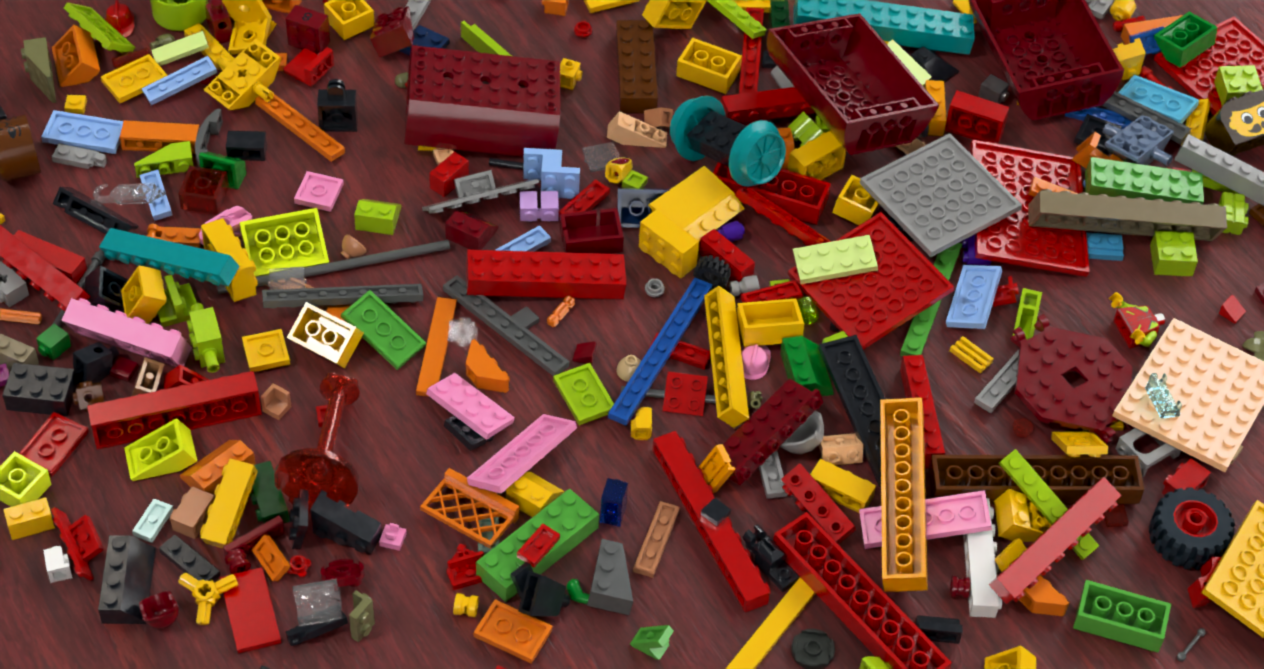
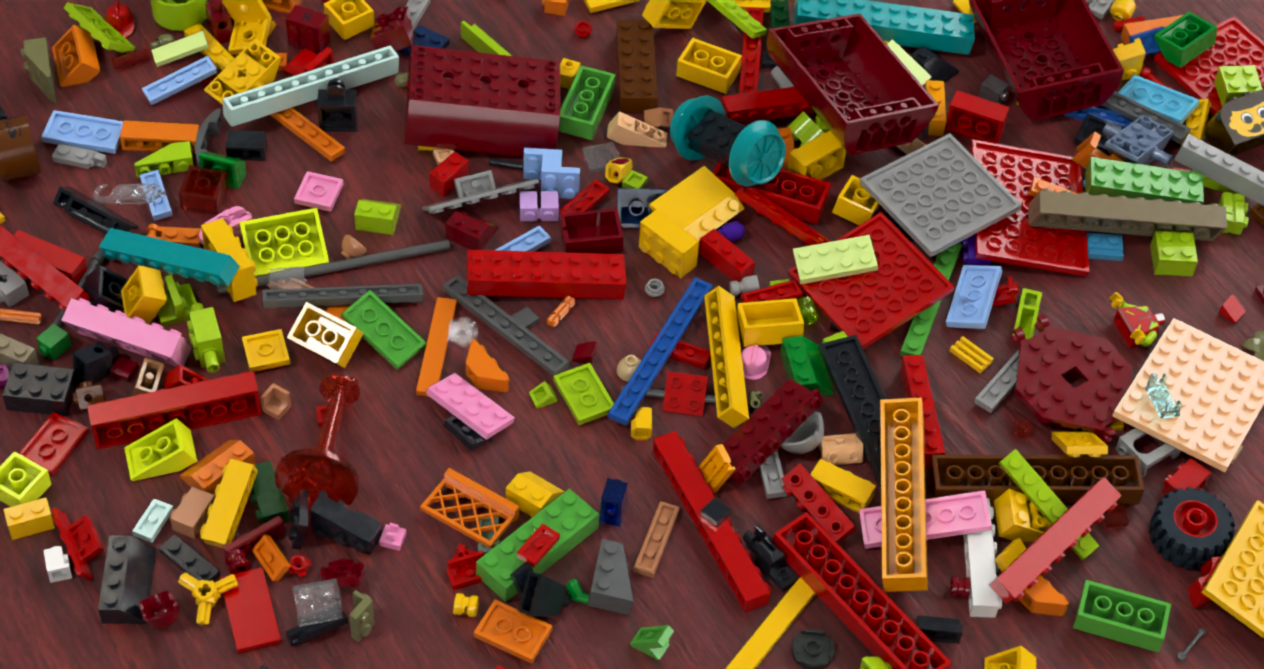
yellow plate [64,95,87,114] -> none
yellow plate [101,54,168,103] -> none
bright pink plate [467,414,577,493] -> none
black tyre [693,255,731,291] -> none
none -> light aqua brick [223,45,399,127]
none -> lime slope [529,381,559,409]
none -> bright green brick [559,66,616,140]

